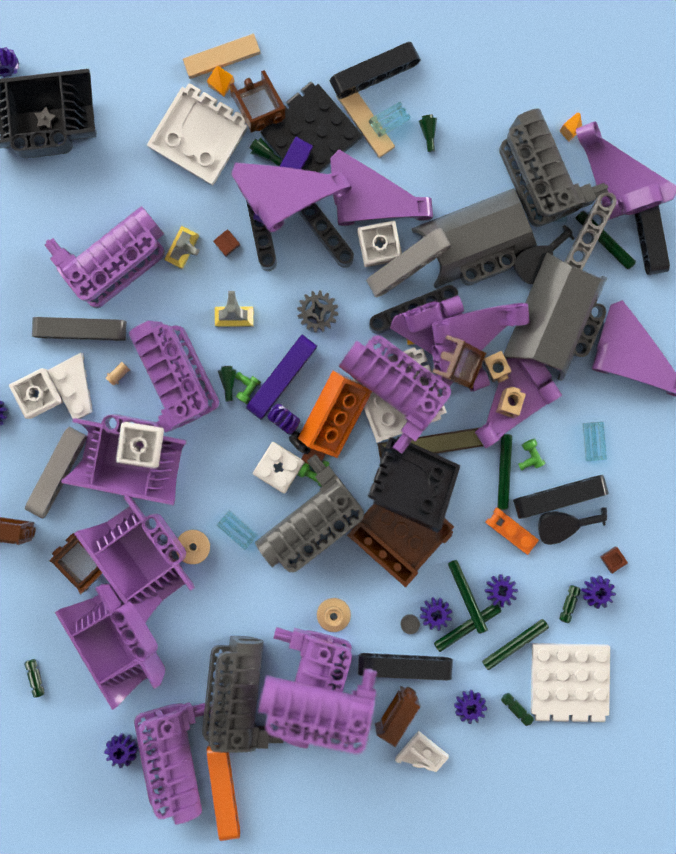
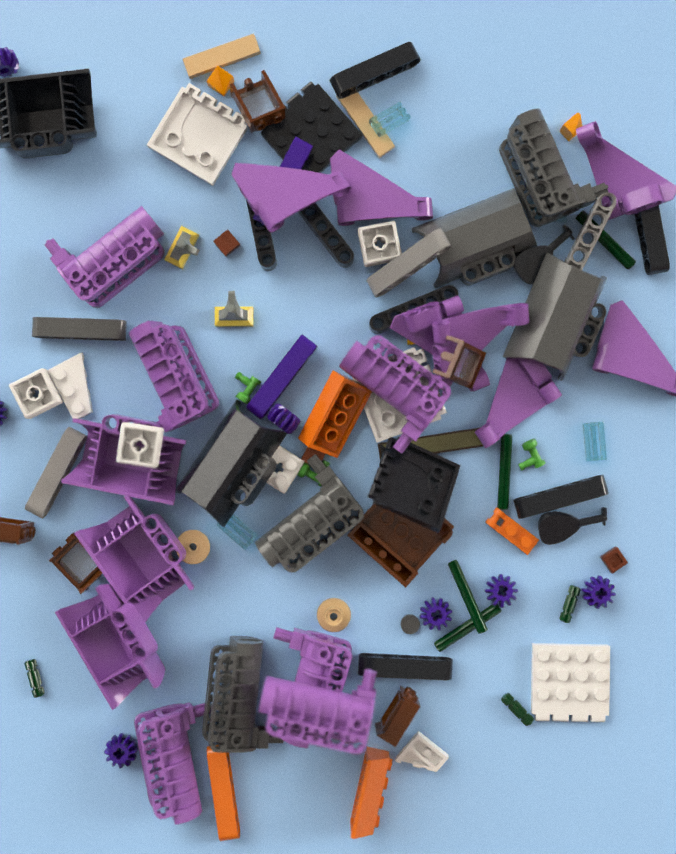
light grey piece [34,107,57,129] -> none
tan pin [106,362,130,386] -> none
dark green cone [218,366,237,401] -> none
dark green cone [249,137,283,167] -> none
black arm [289,431,311,454] -> none
dark grey gear [297,290,339,333] -> none
dark green cone [418,114,437,152] -> none
dark purple gear [454,689,487,725] -> none
dark green axle [482,619,549,670] -> none
tan brick [483,351,511,383] -> none
tan brick [496,387,526,418] -> none
none -> black panel [176,399,287,527]
none -> orange slope [350,746,392,839]

